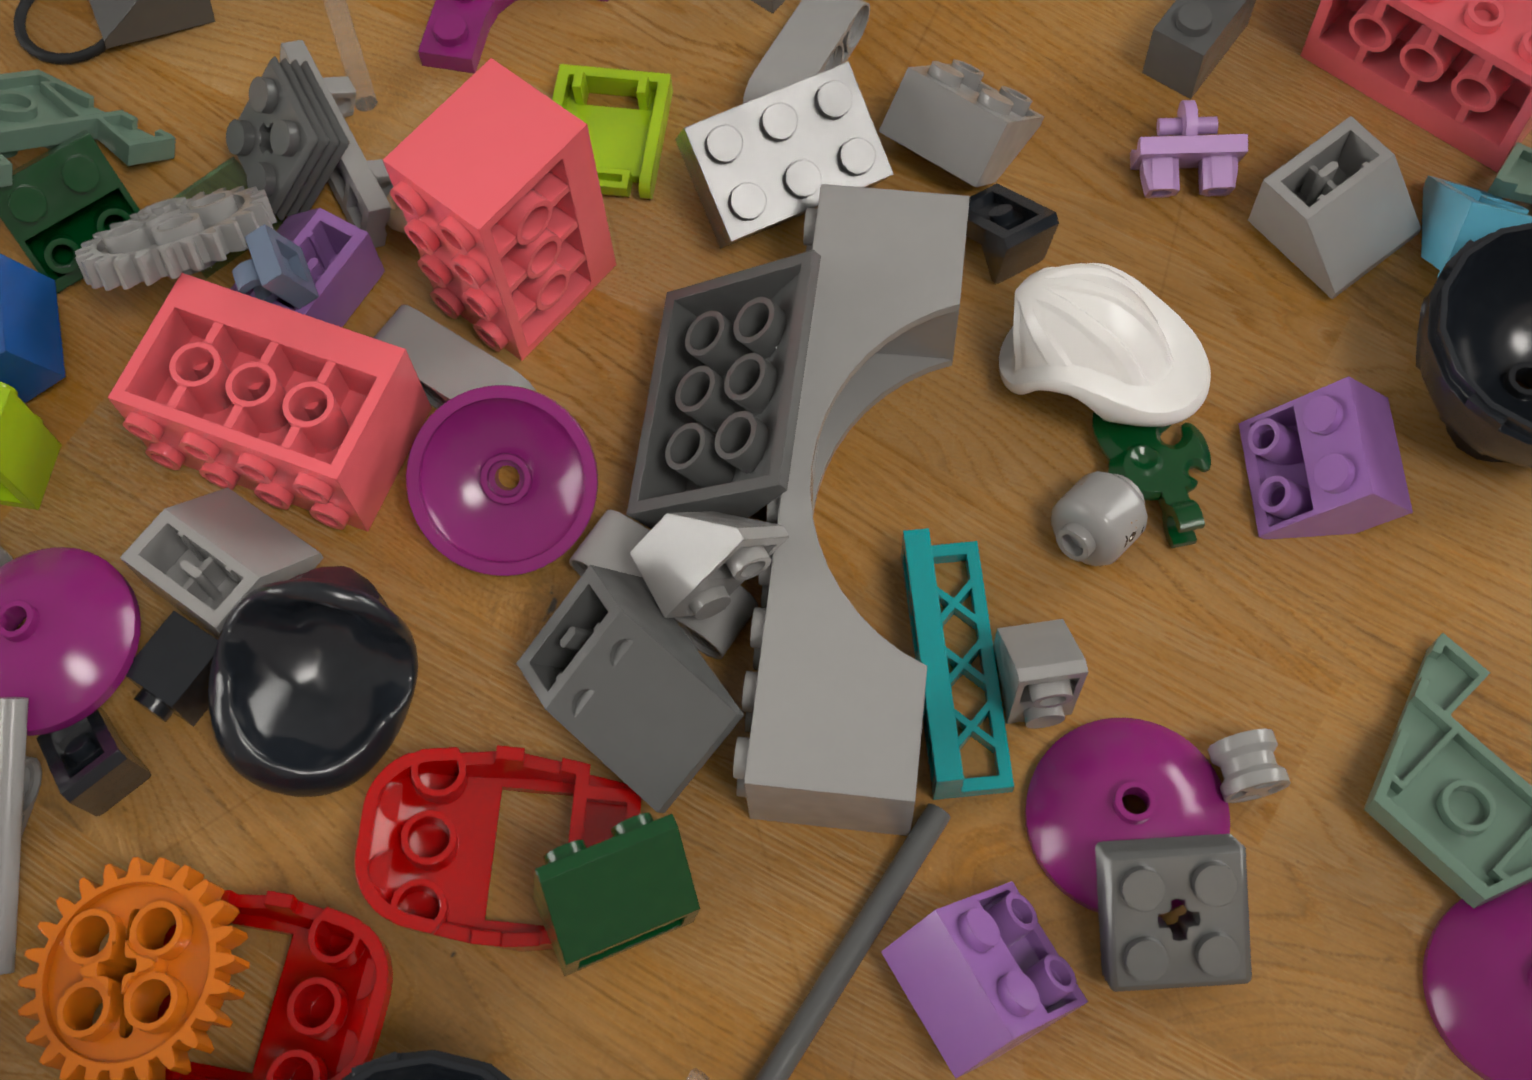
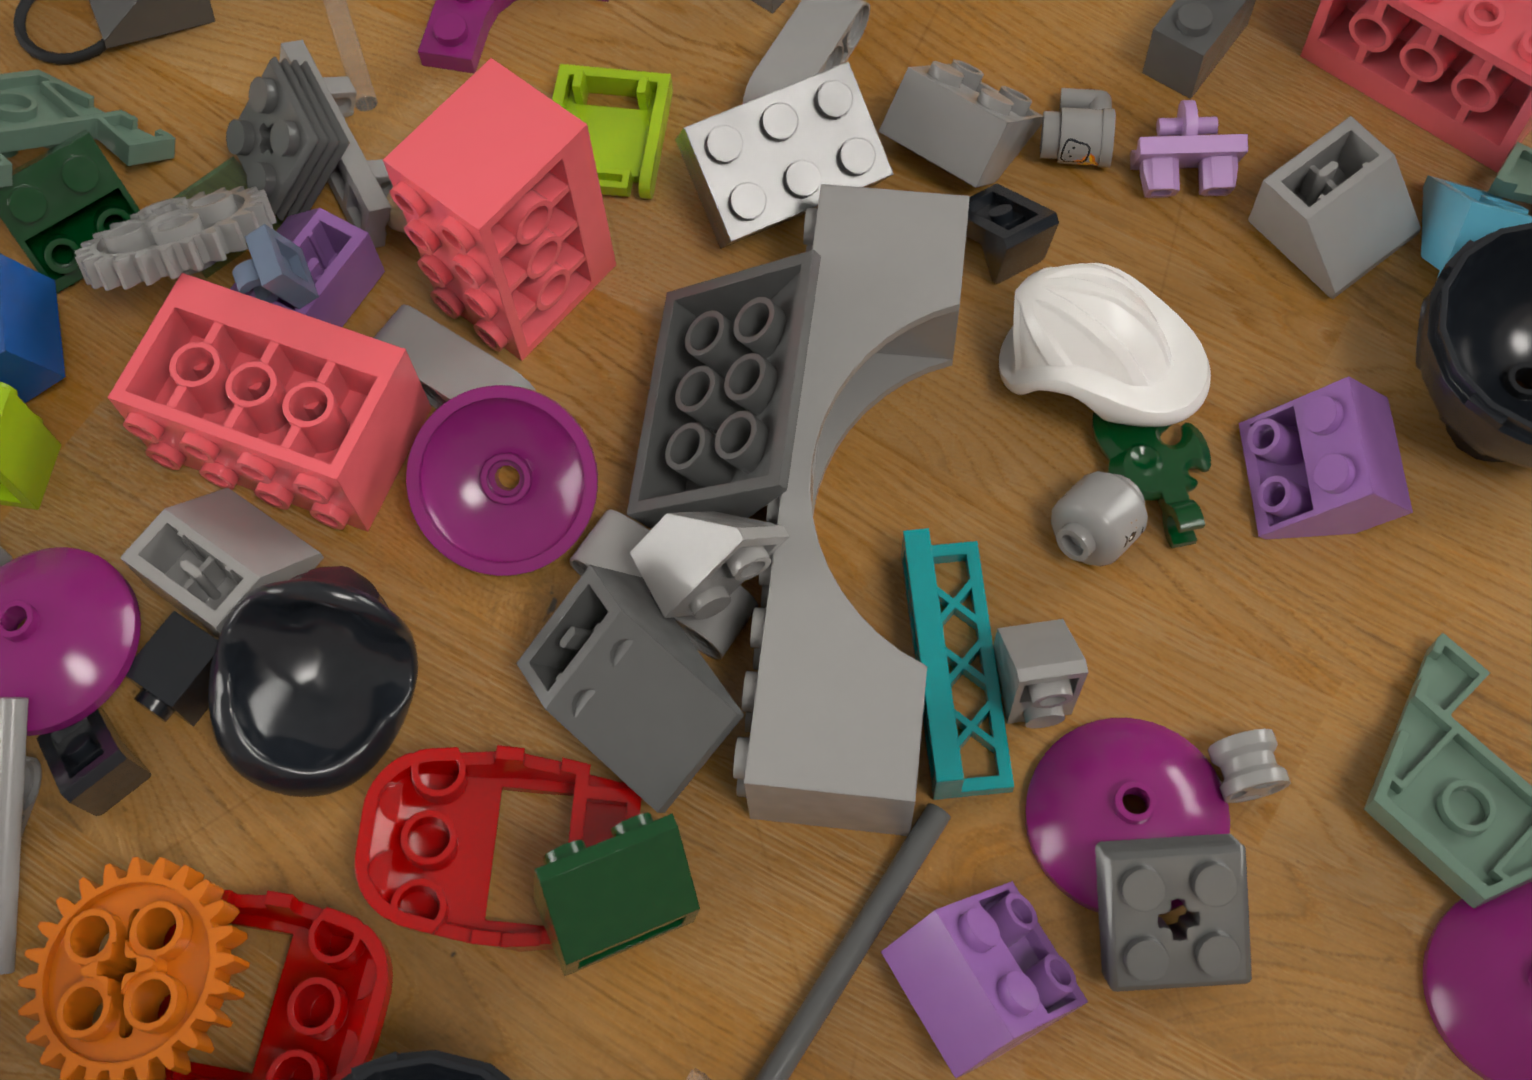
none -> light grey piece [1040,88,1116,168]

